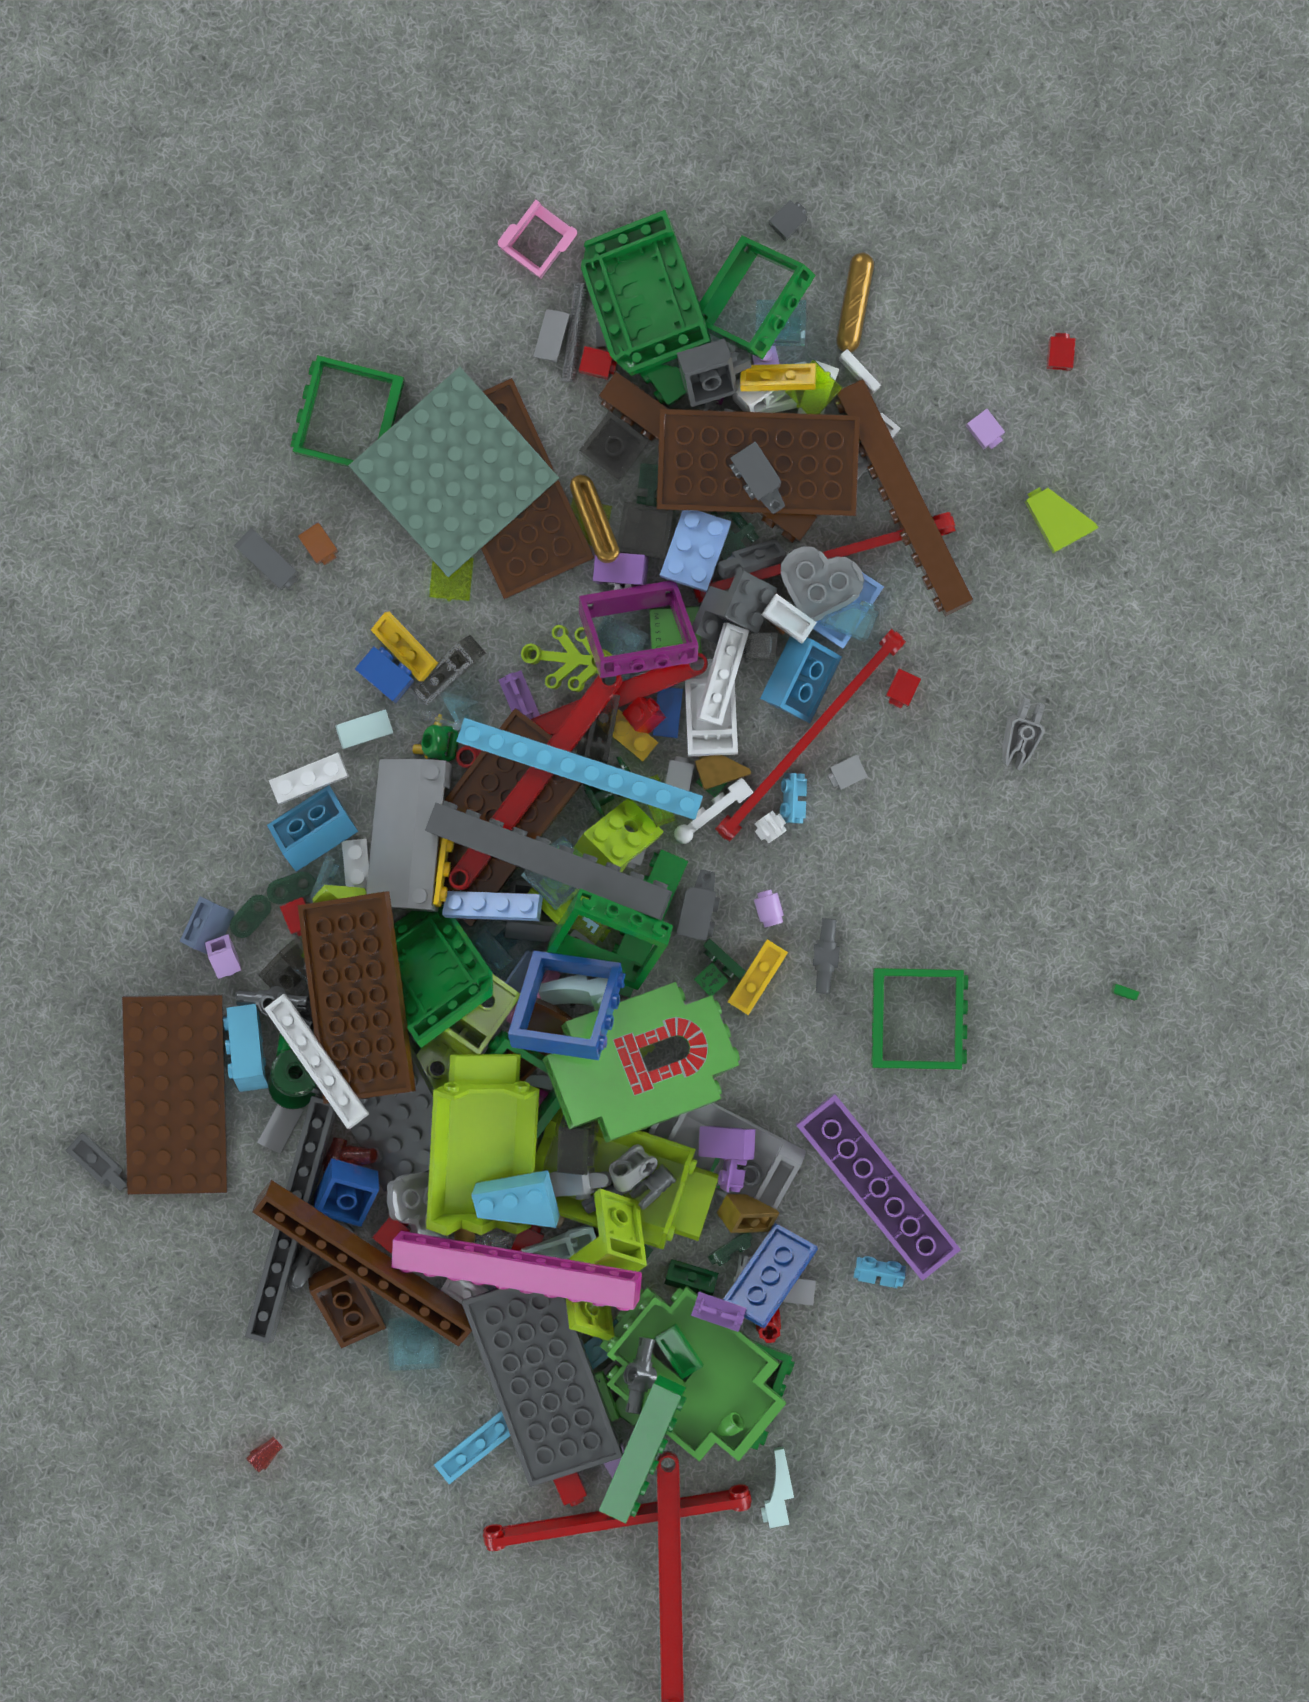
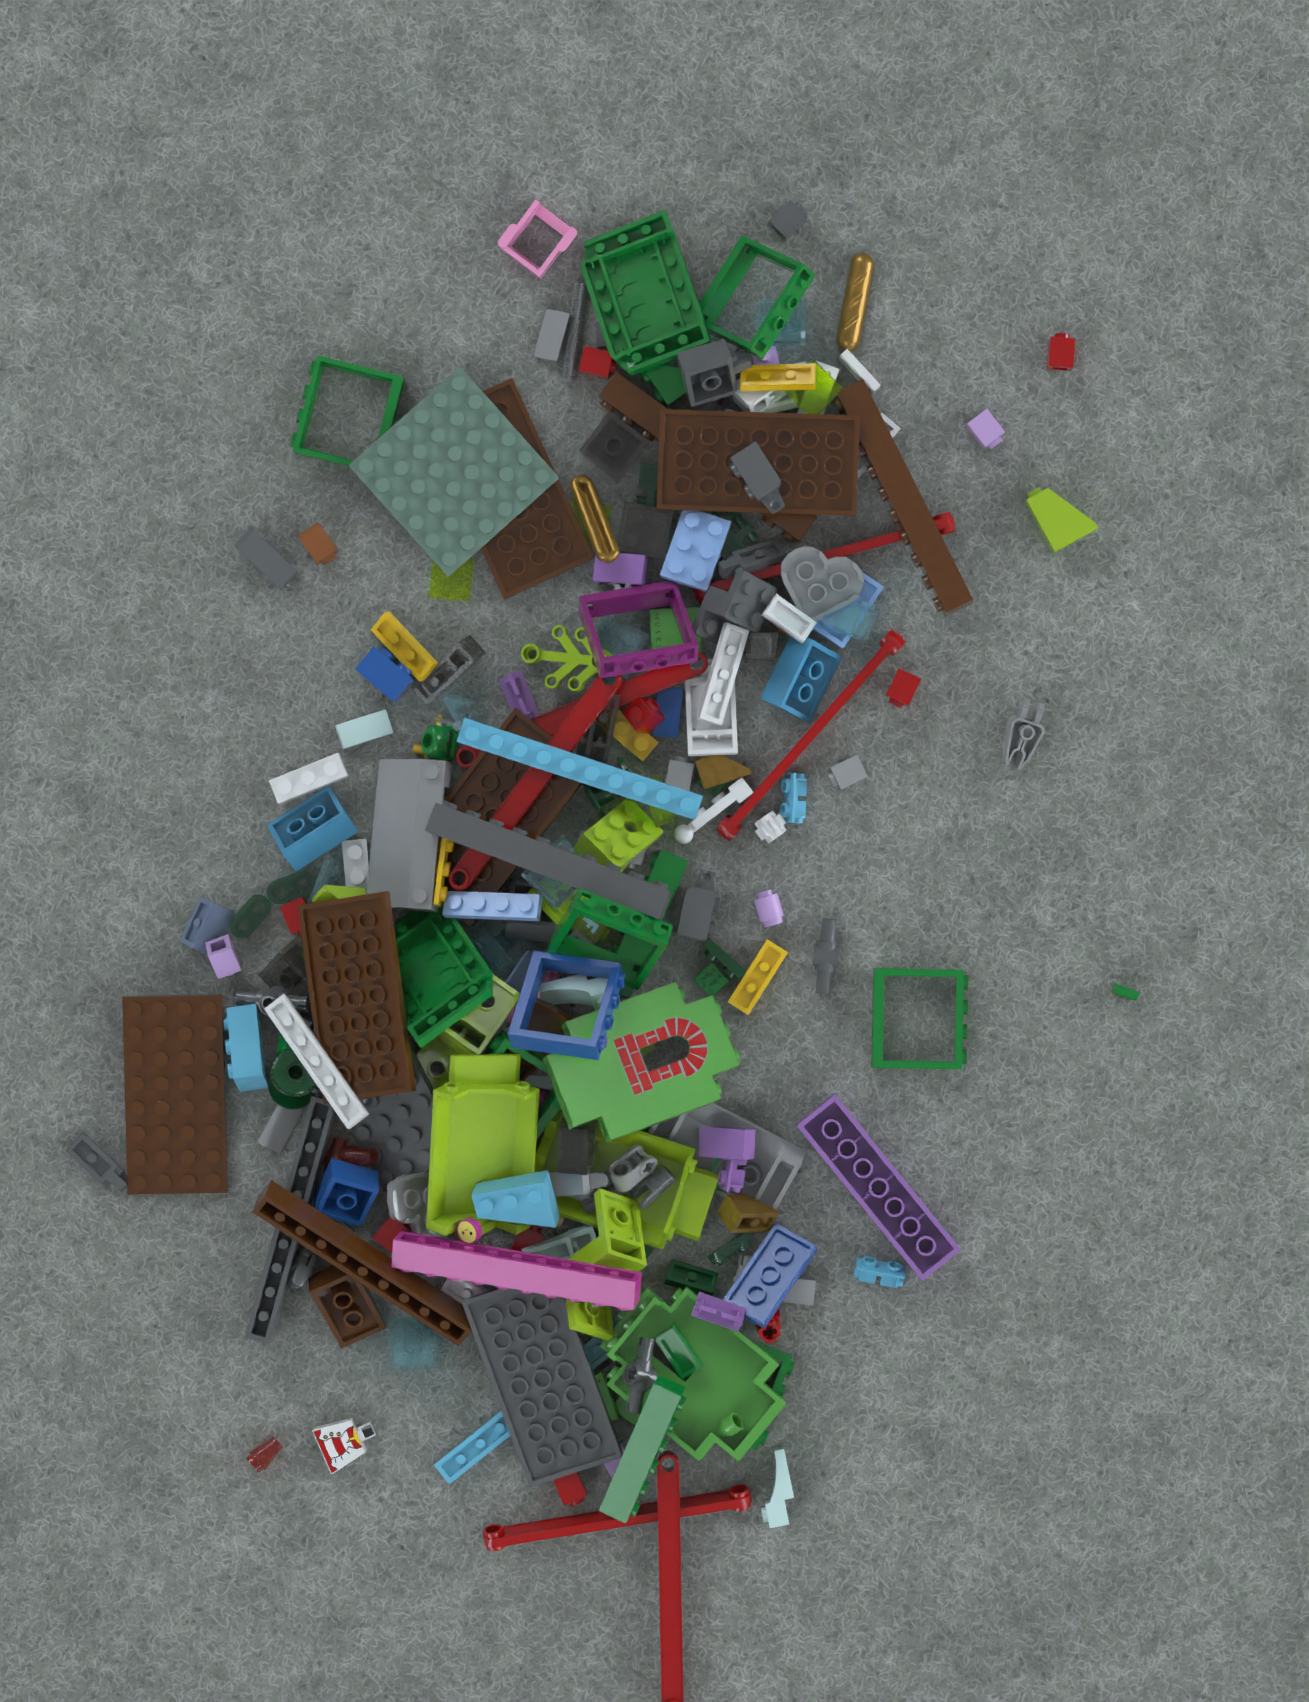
none -> torso [312,1418,376,1474]
none -> tile [457,1217,482,1244]

